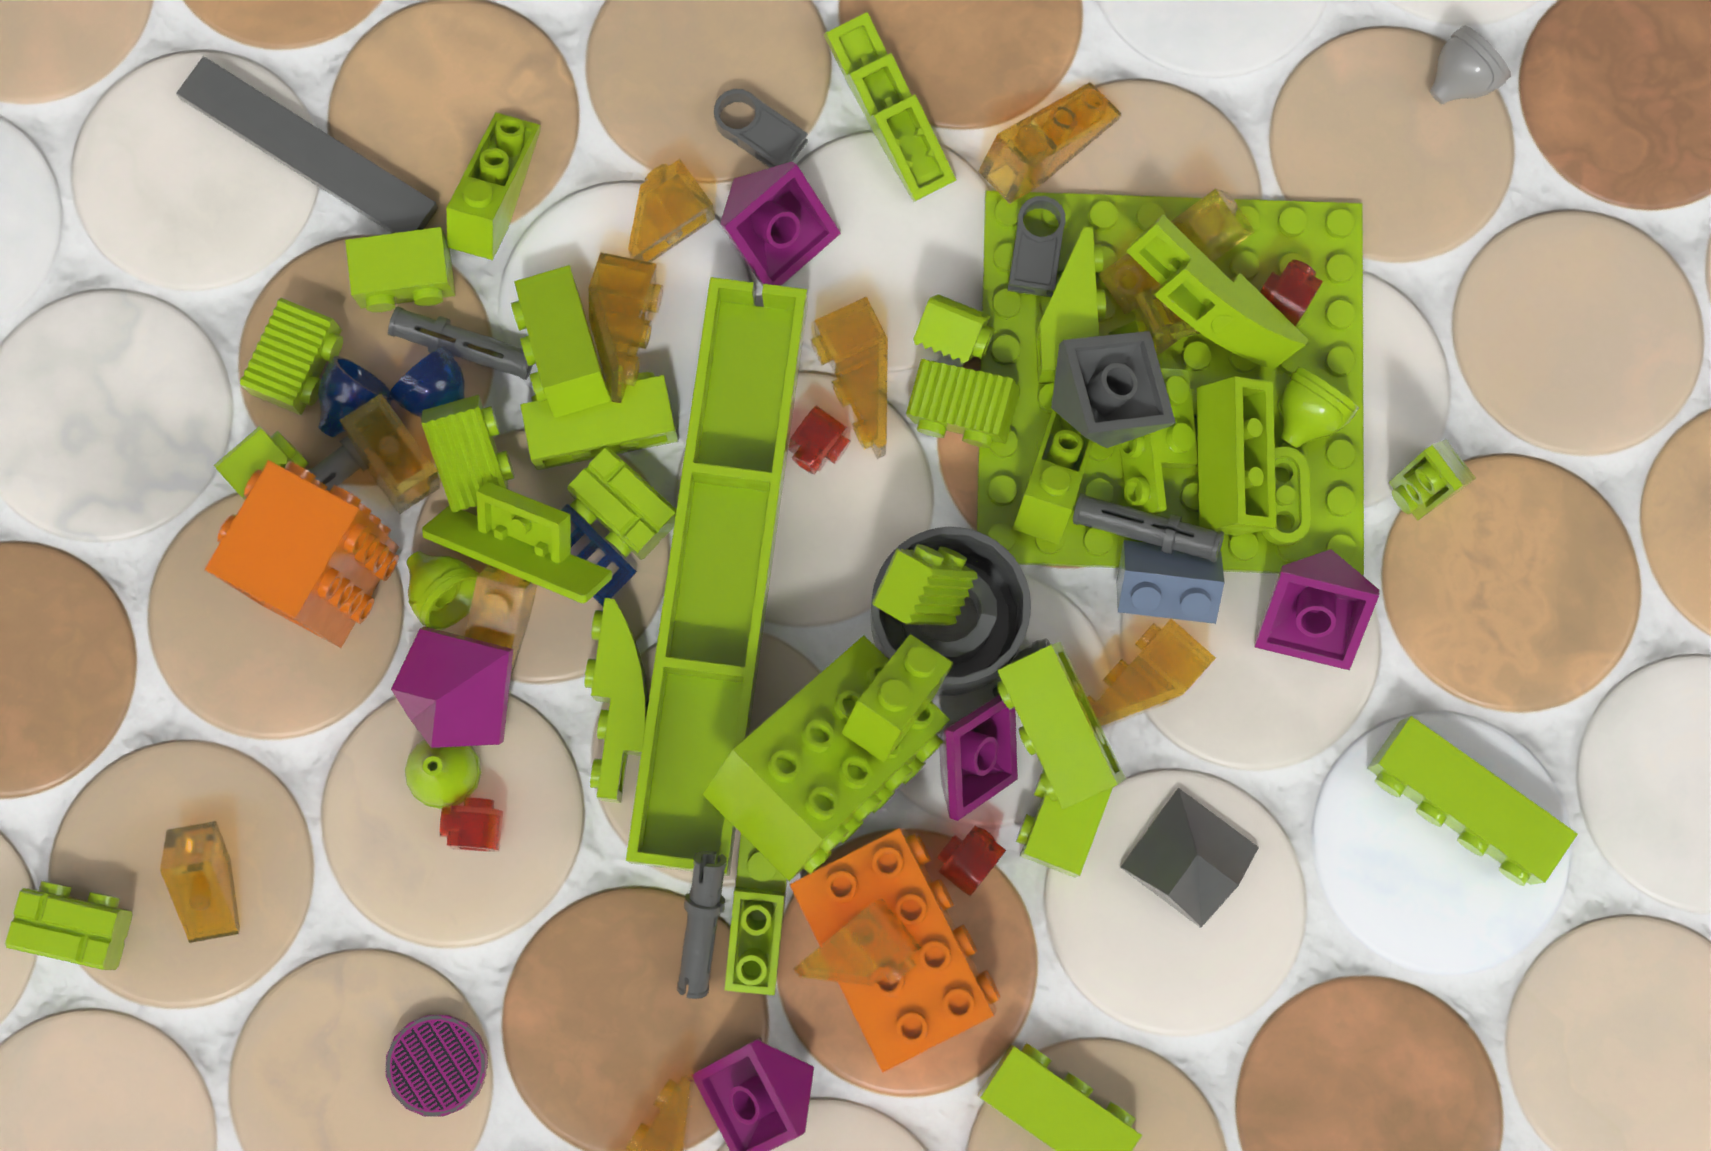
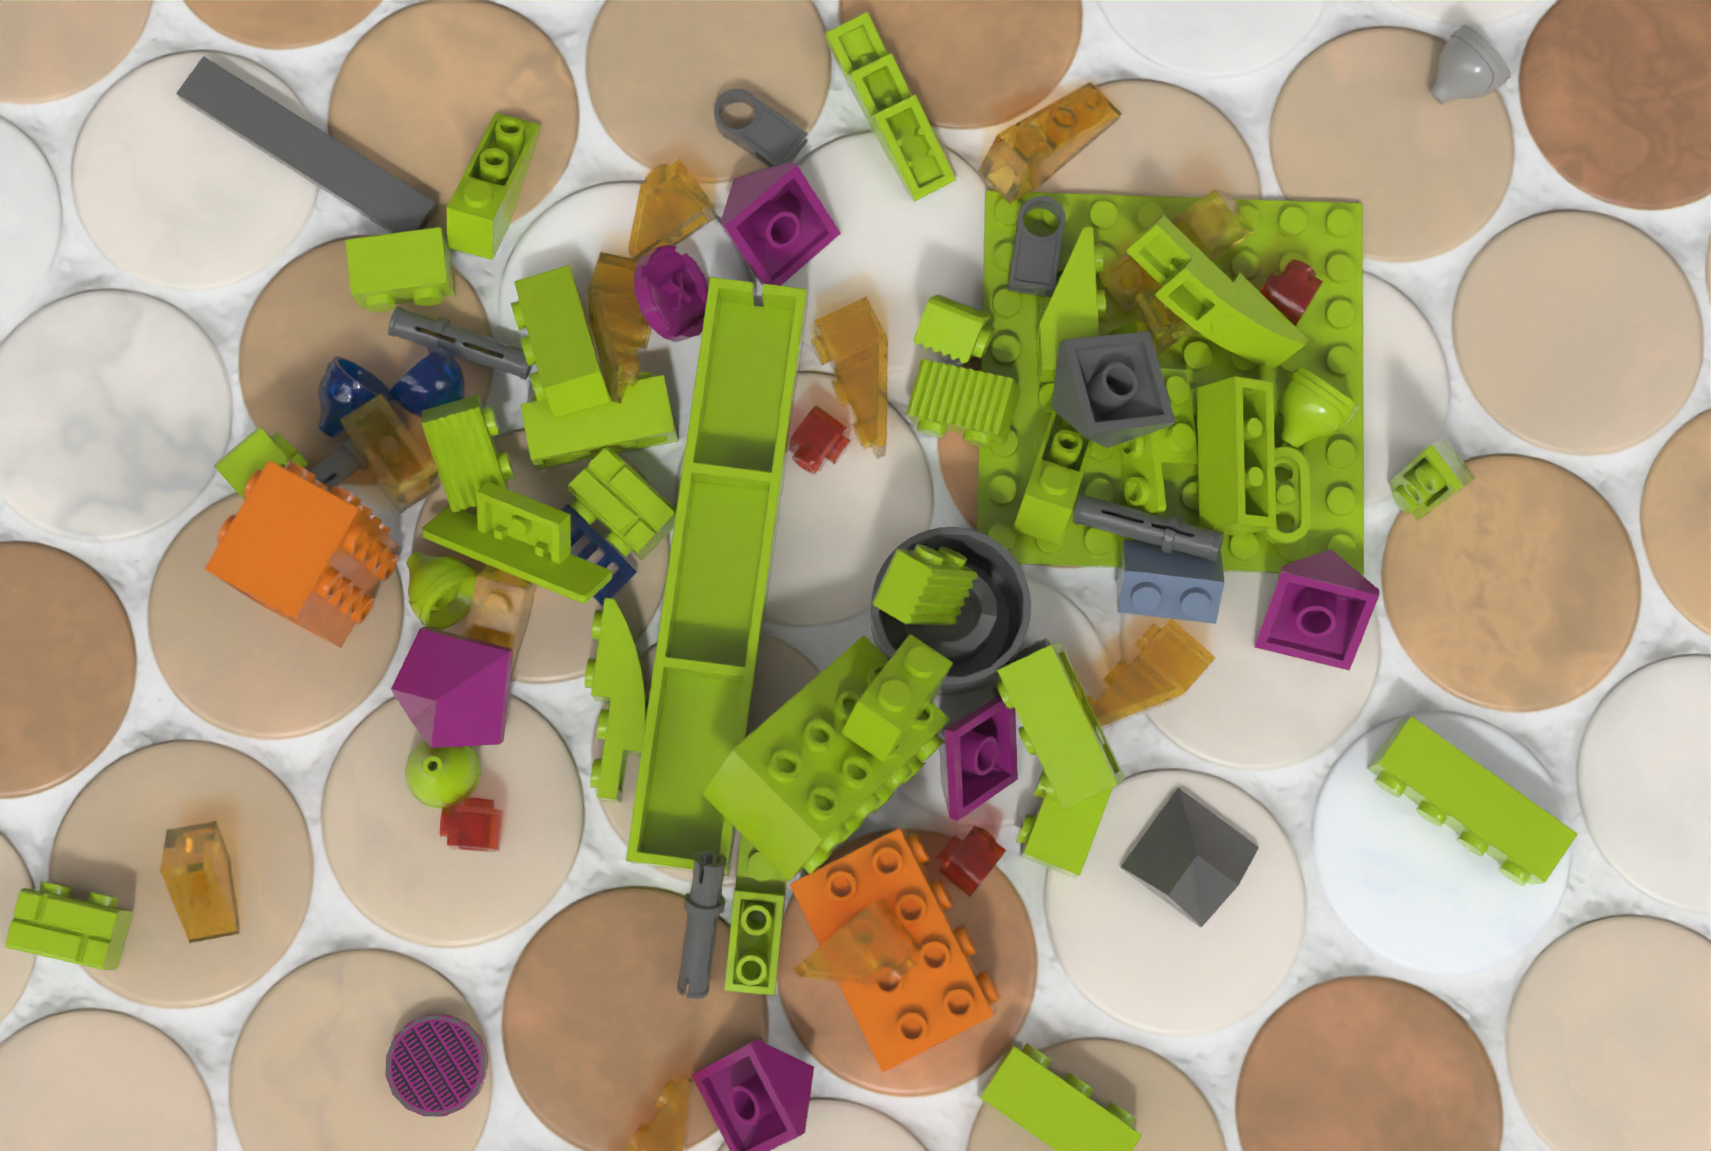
lime brick [240,298,343,415] -> none
none -> magenta tile [634,244,709,342]

